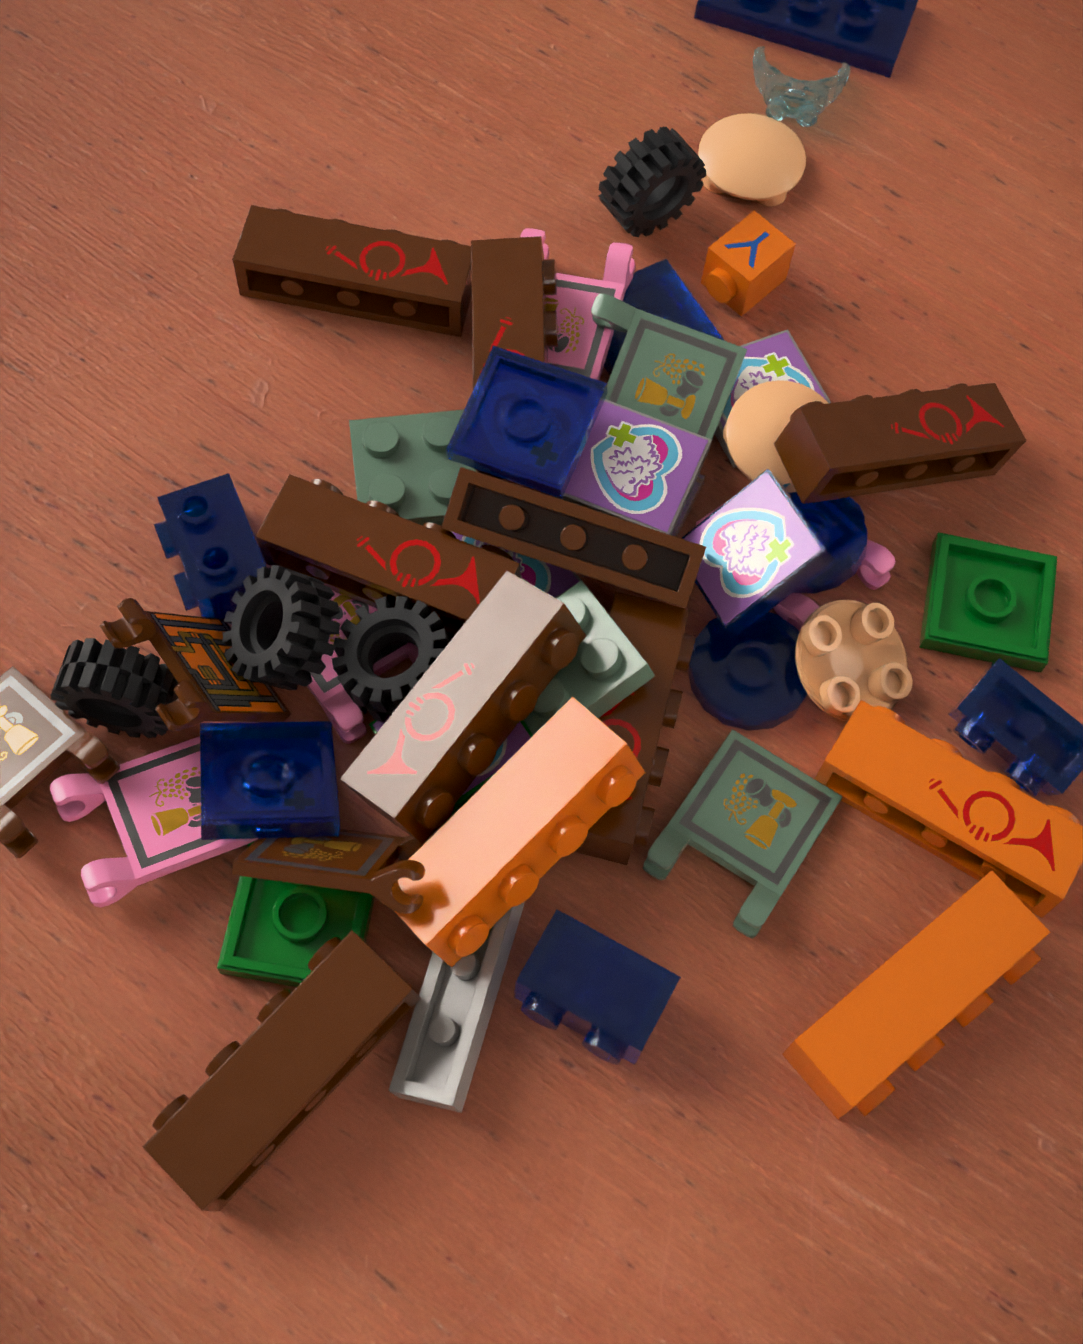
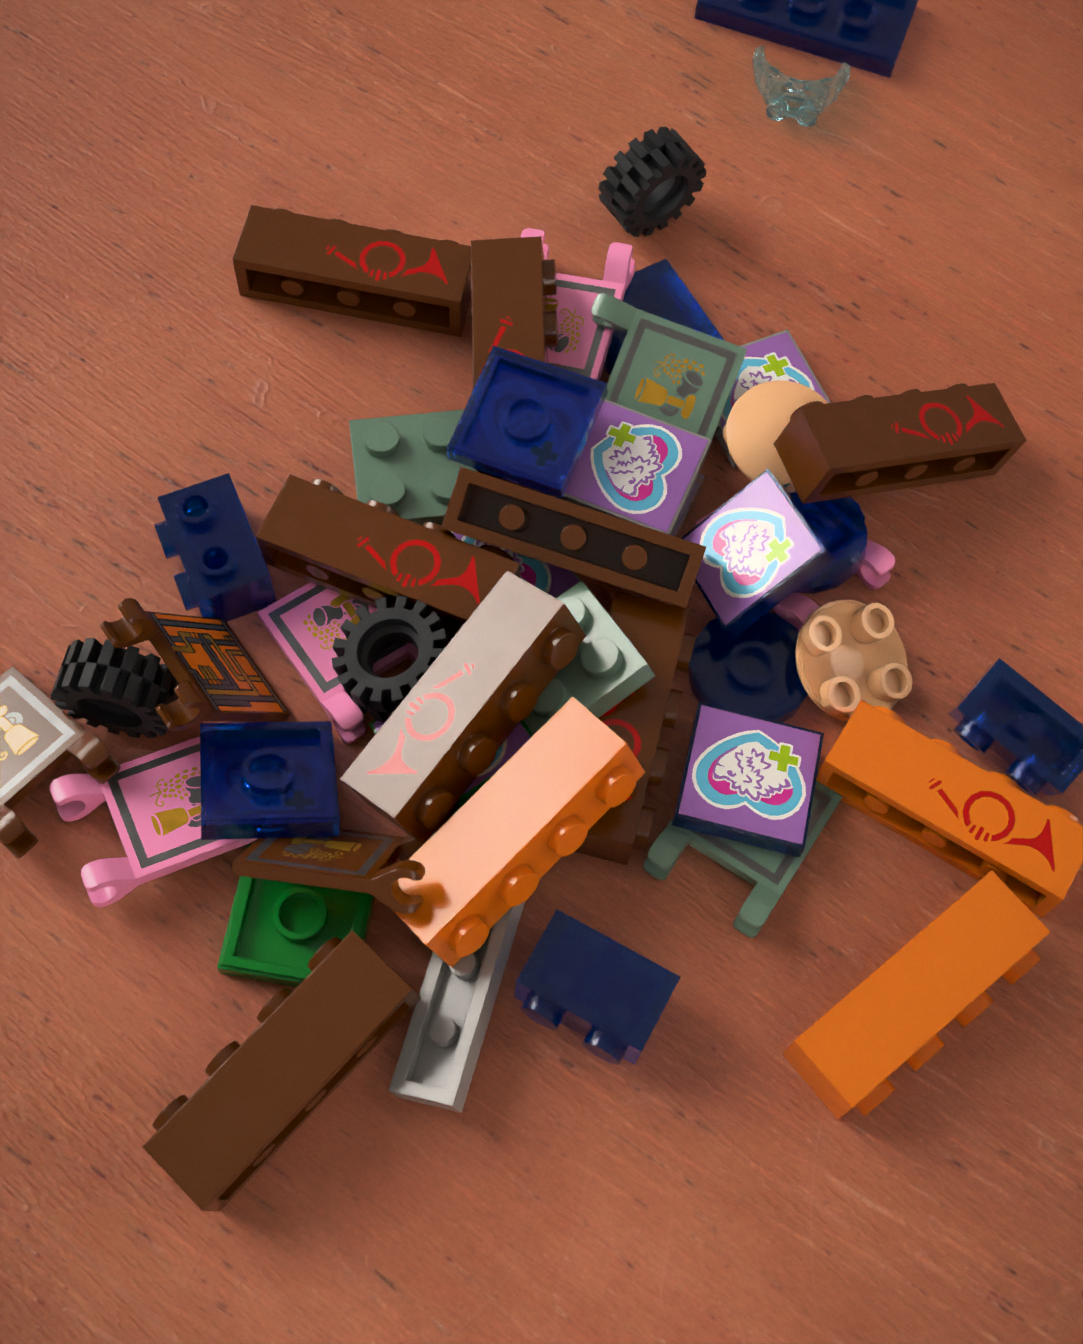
black tyre [223,565,340,690] -> none
light nougat dish [698,114,806,206] -> none
orange brick [701,211,796,317] -> none
green tile [919,532,1058,673] -> none
none -> tile [671,702,824,858]

